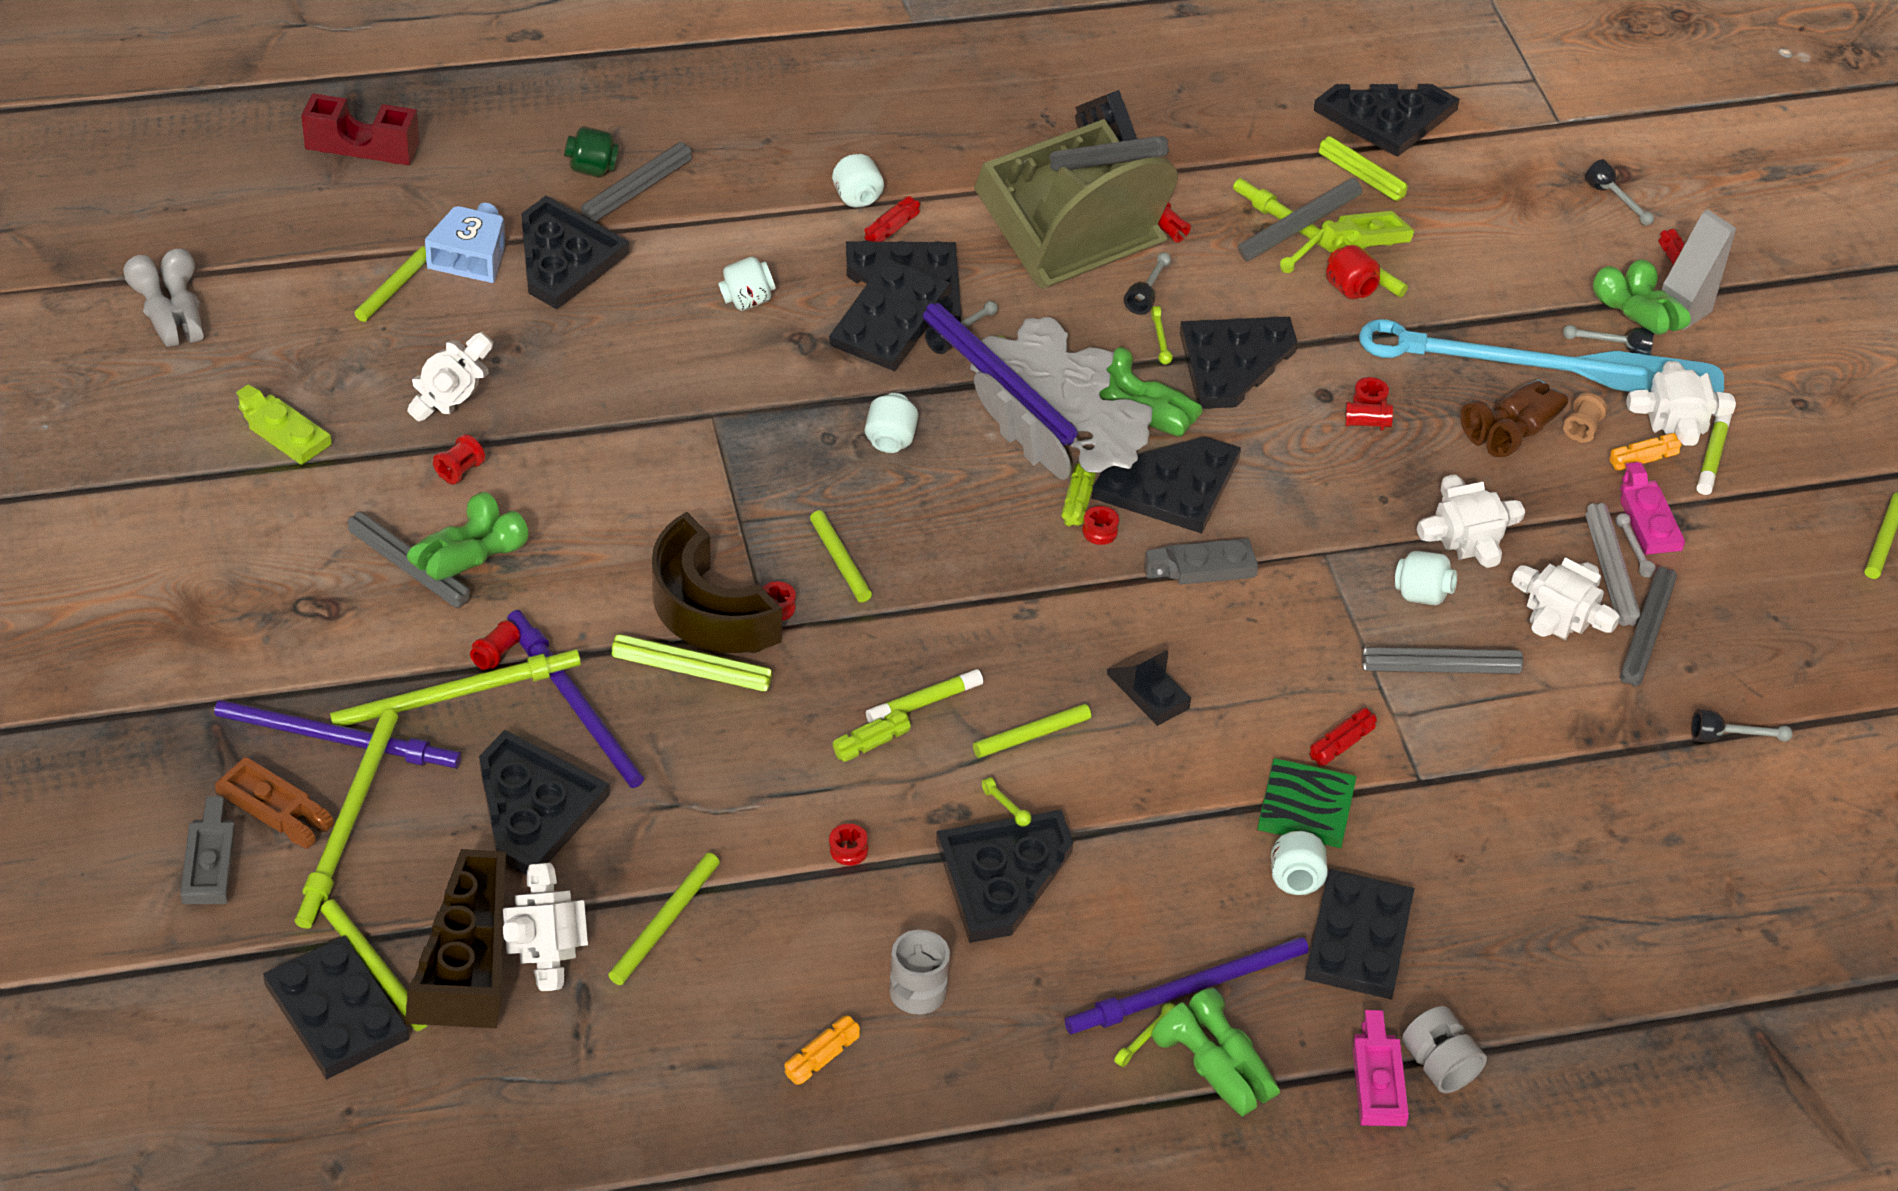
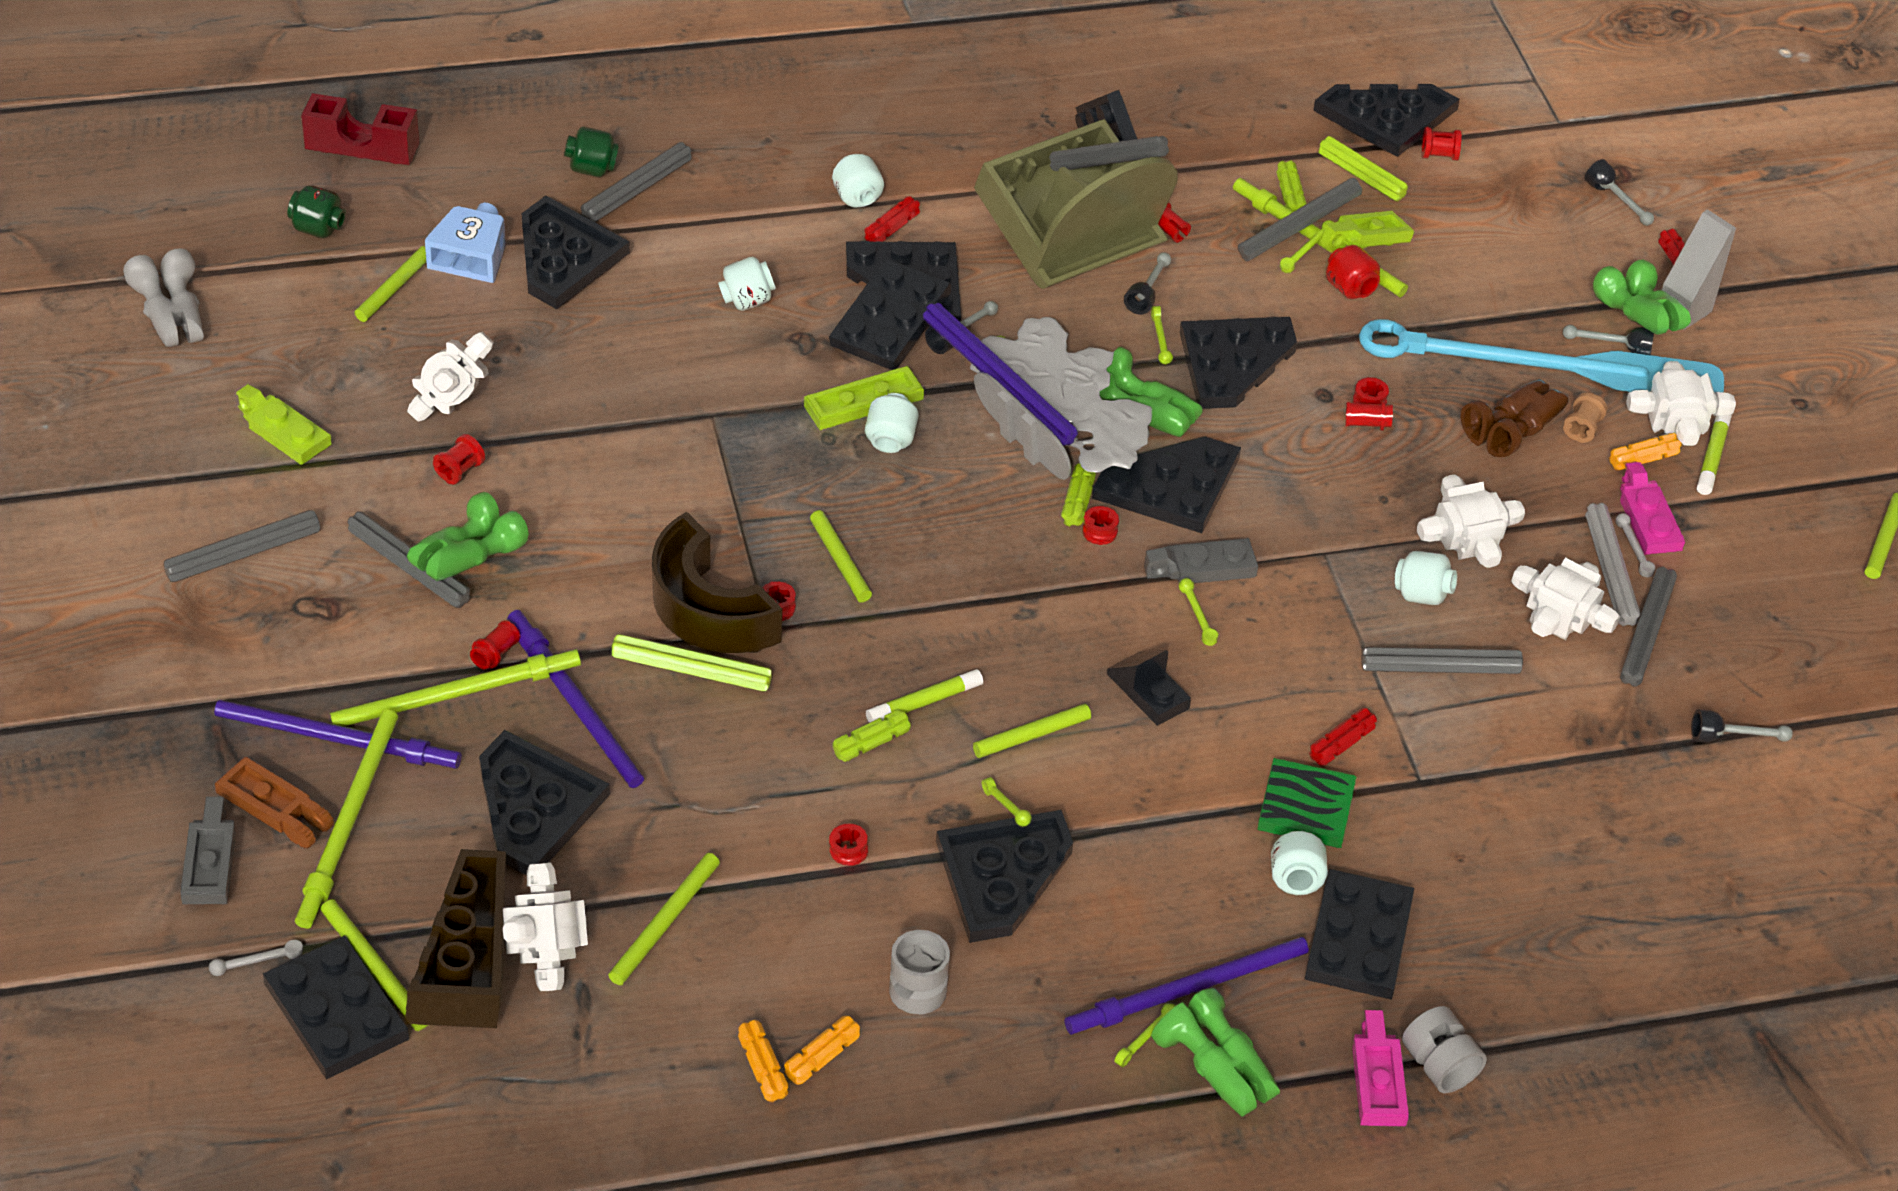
none -> dark grey axle [163,510,320,582]
none -> light grey hinge [209,940,303,976]
none -> dark green head [287,185,346,238]
none -> light orange axle [738,1020,788,1102]
none -> lime tile [804,366,924,430]
none -> lime hinge [1179,578,1218,646]
none -> lime axle [1276,160,1307,212]
none -> red bush [1421,127,1462,161]

